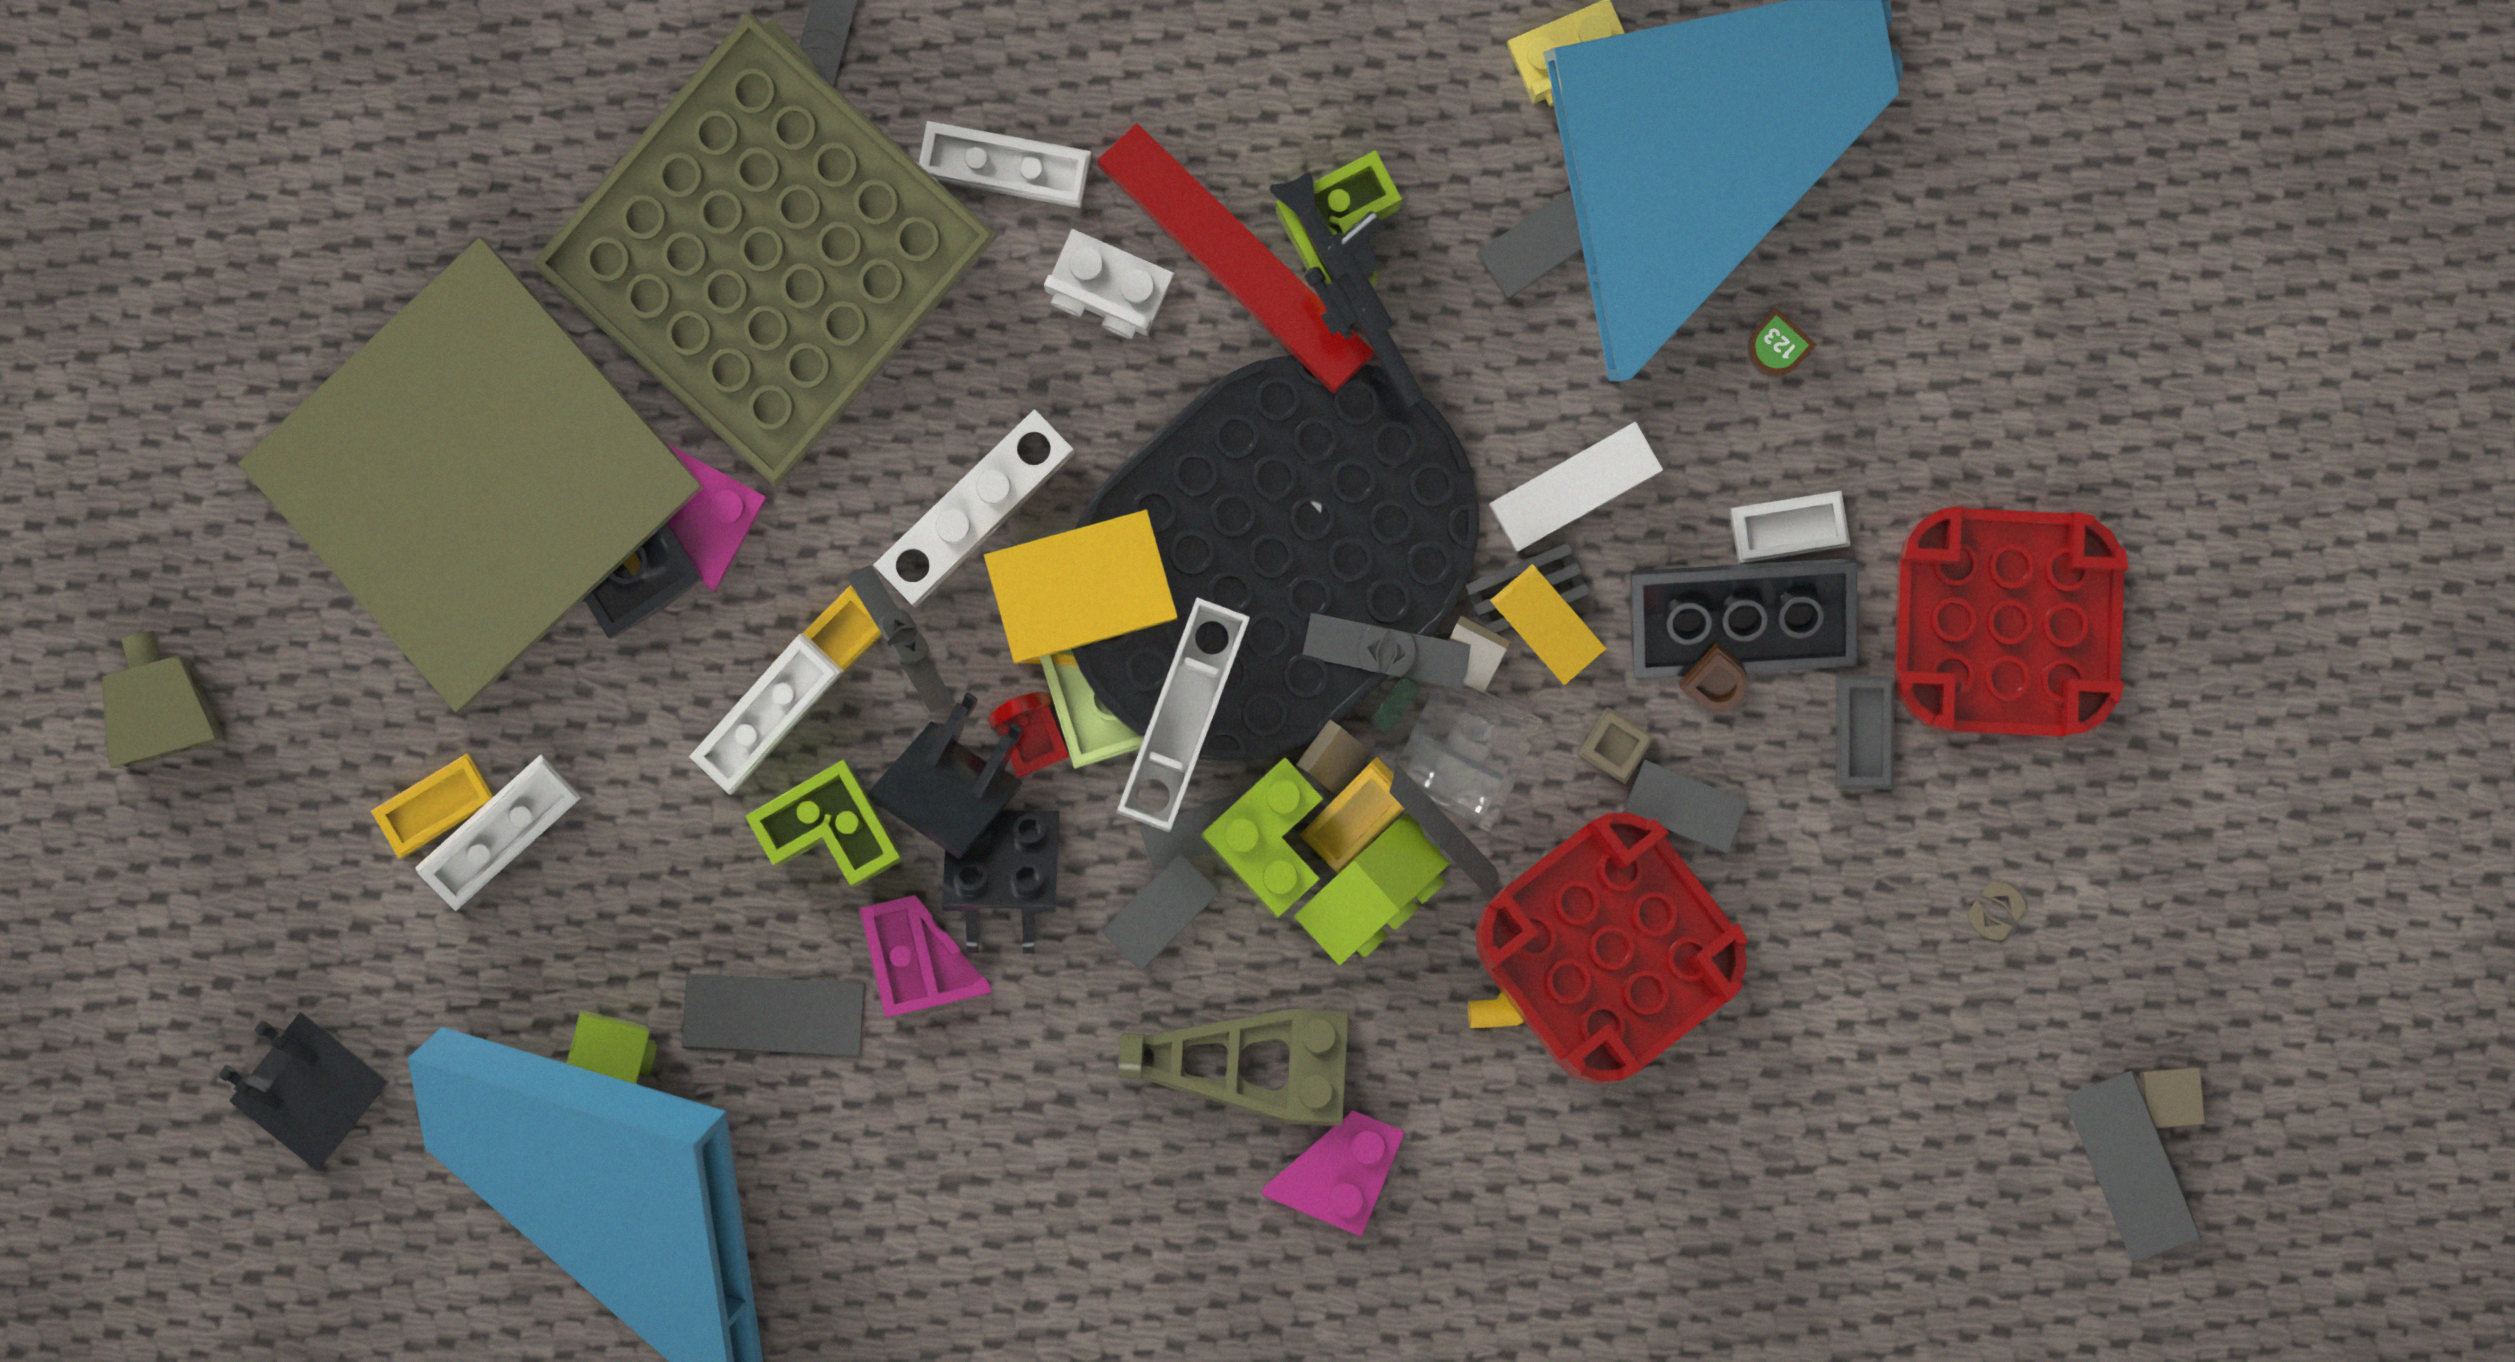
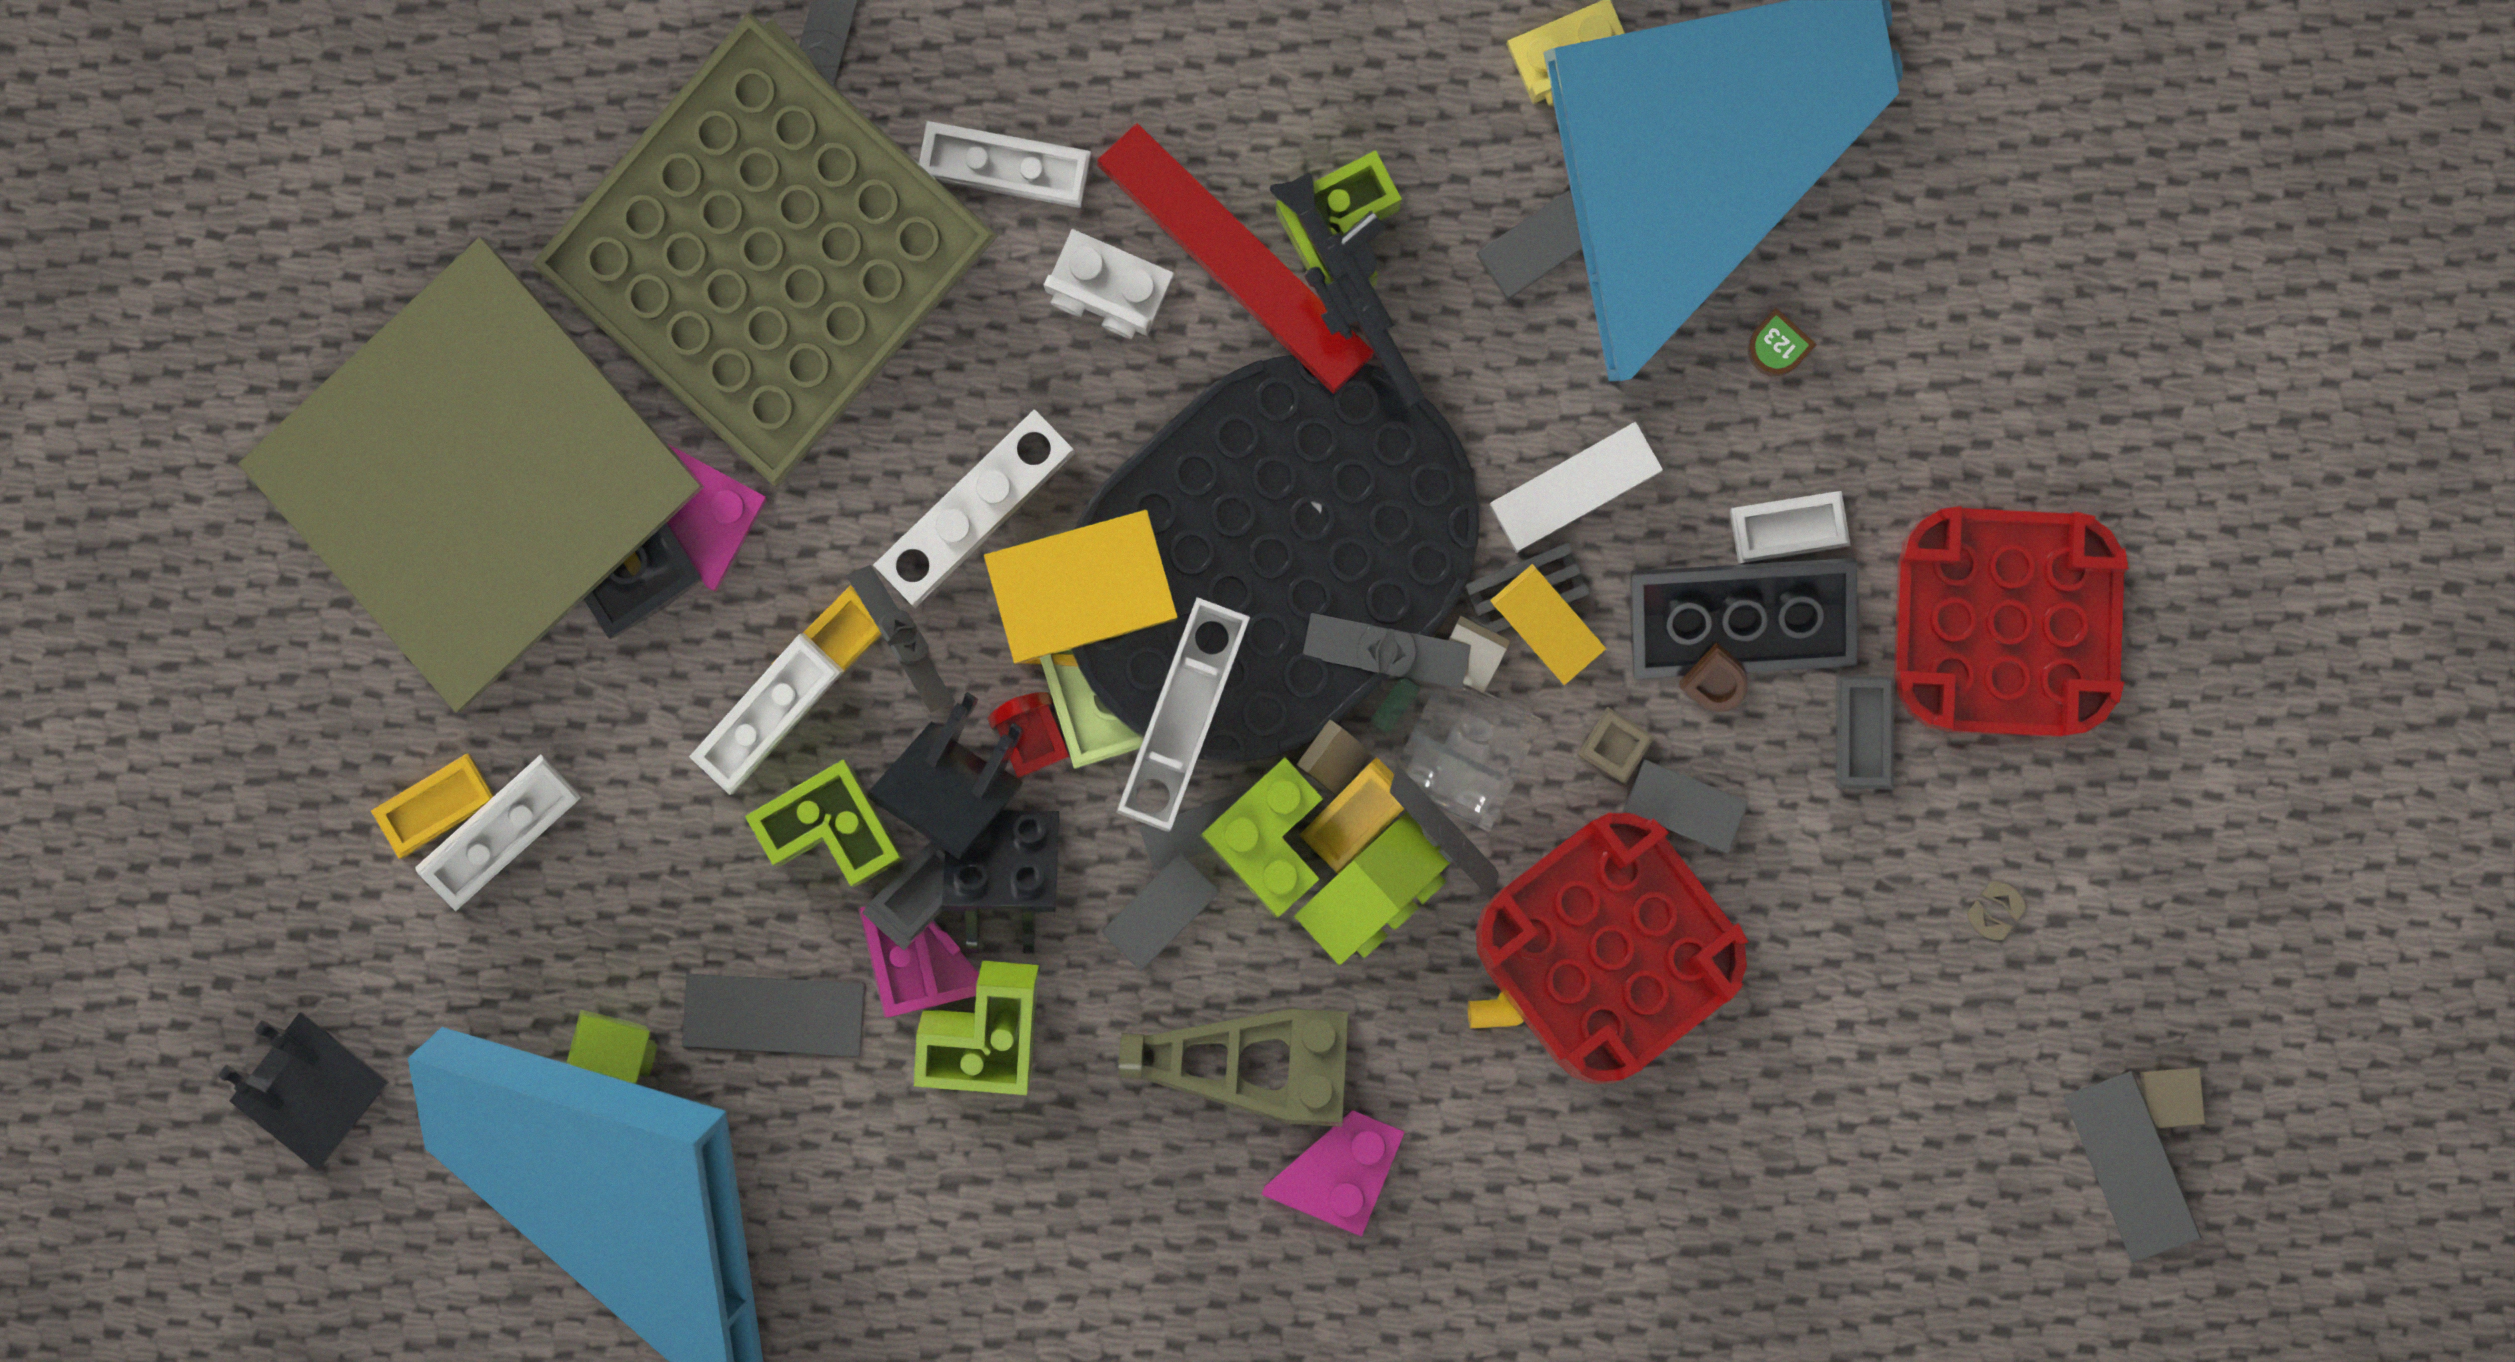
olive torso [102,631,226,770] -> none
none -> dark grey tile [862,841,945,950]
none -> lime brick [914,961,1039,1095]

